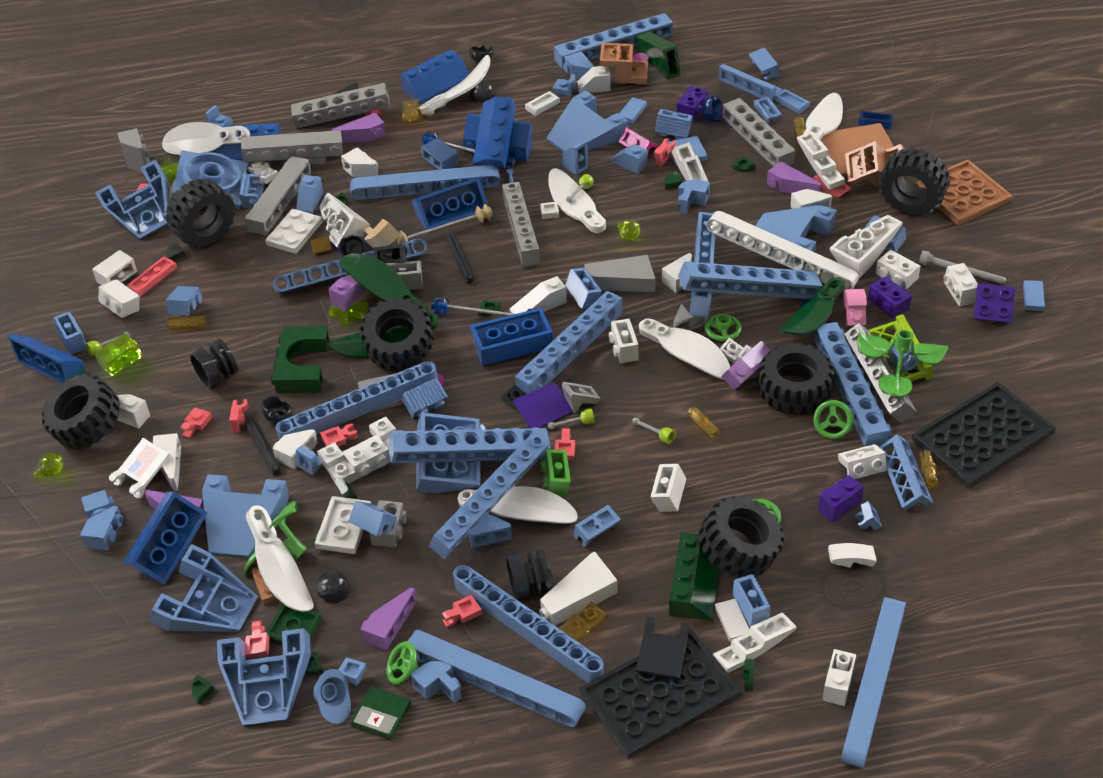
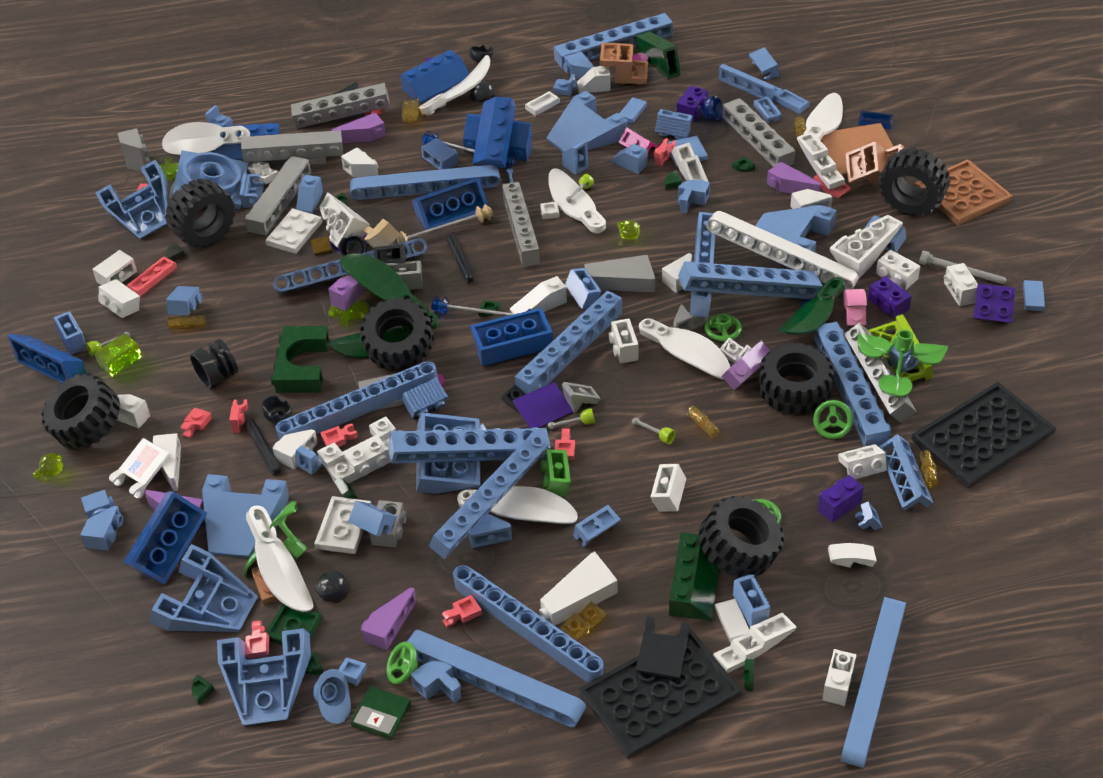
black wheel [506,548,552,600] -> none

